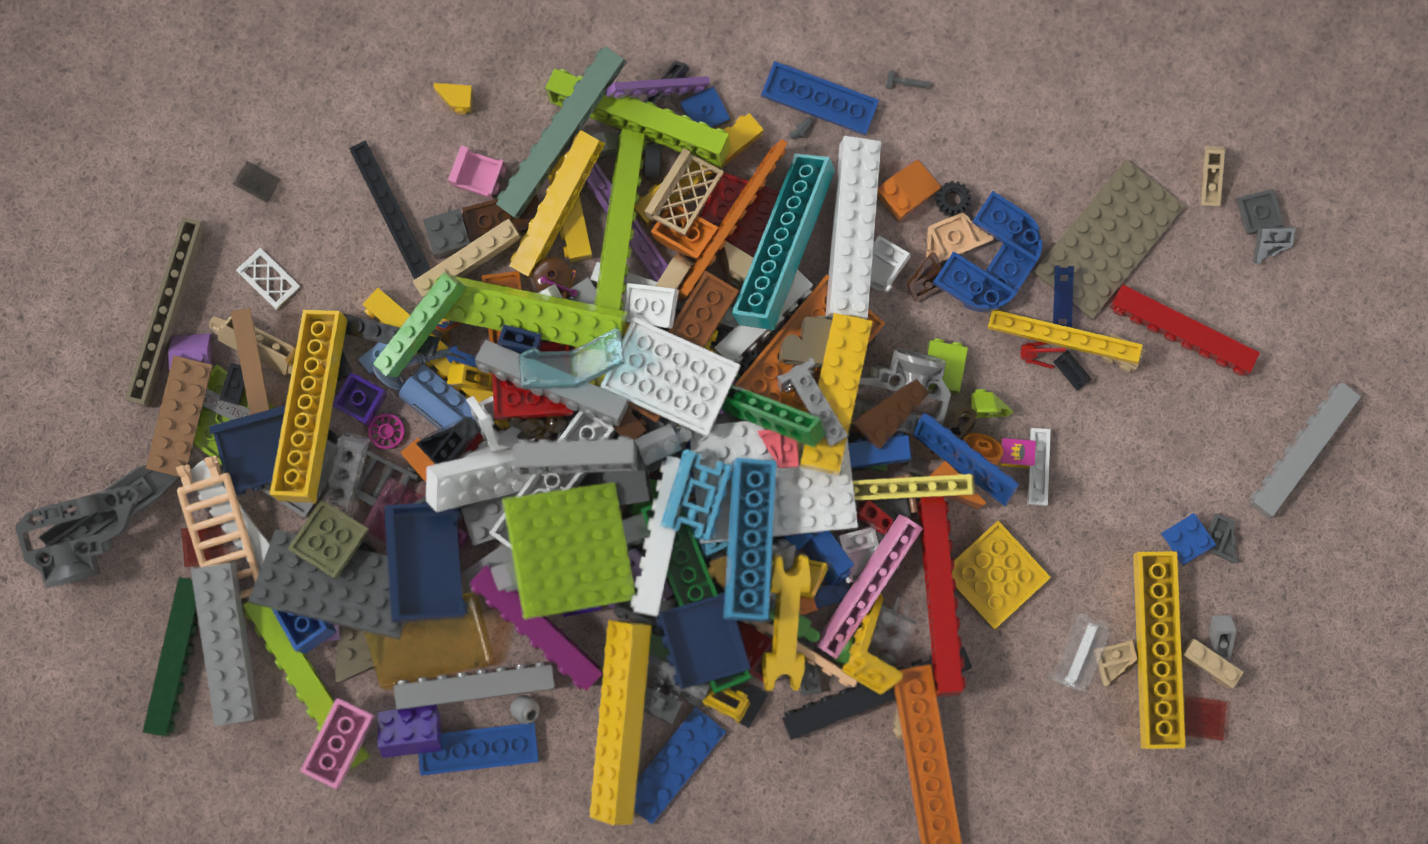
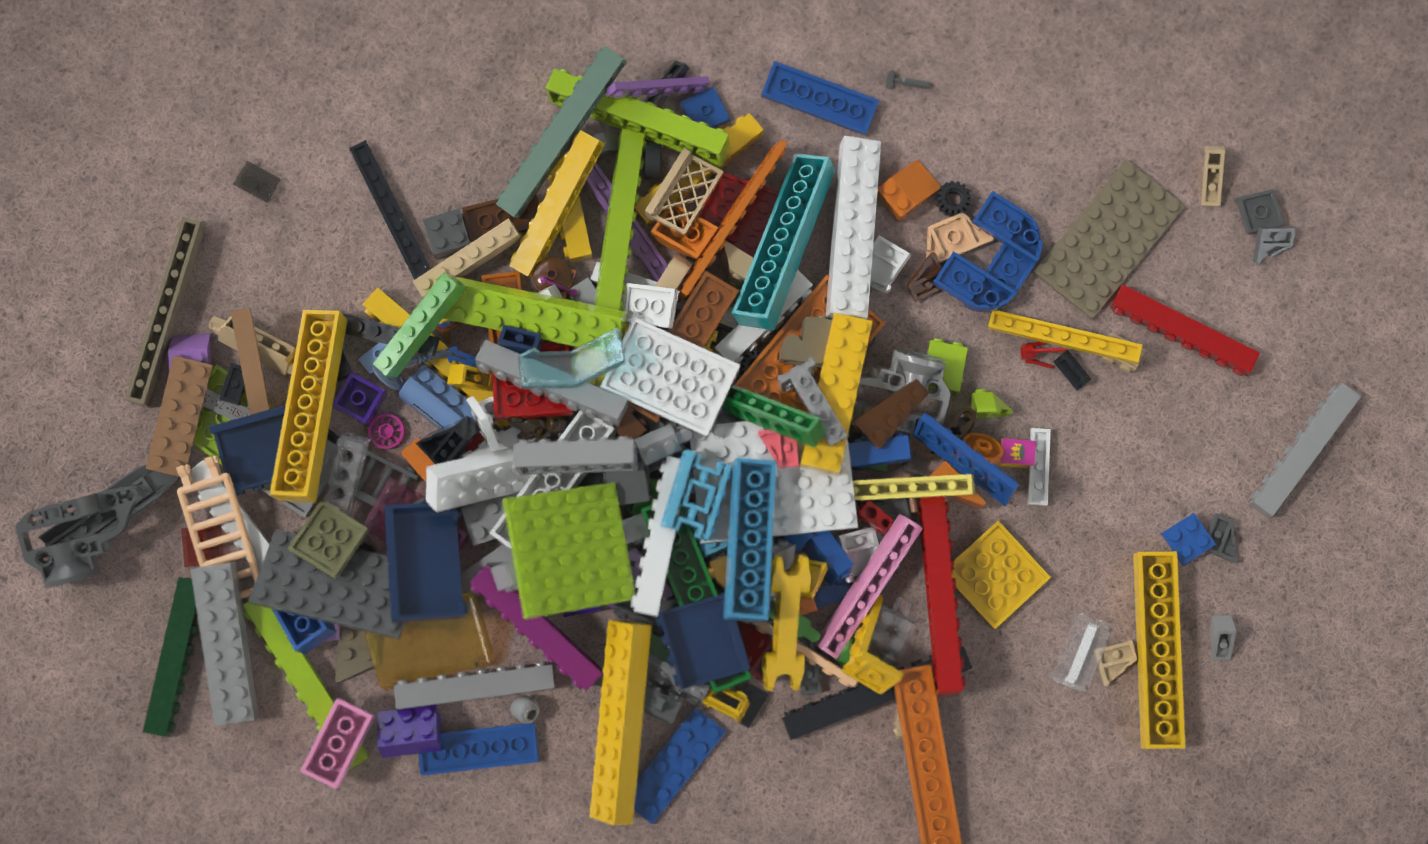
white window [236,248,300,310] -> none
yellow slope [433,83,473,115] -> none
bright pink panel [448,145,507,199] -> none
dark grey bar [789,116,813,140] -> none
clear blue plate [1053,265,1074,328] -> none
tan arch [1181,639,1244,689] -> none
clear red plate [1184,697,1227,741] -> none

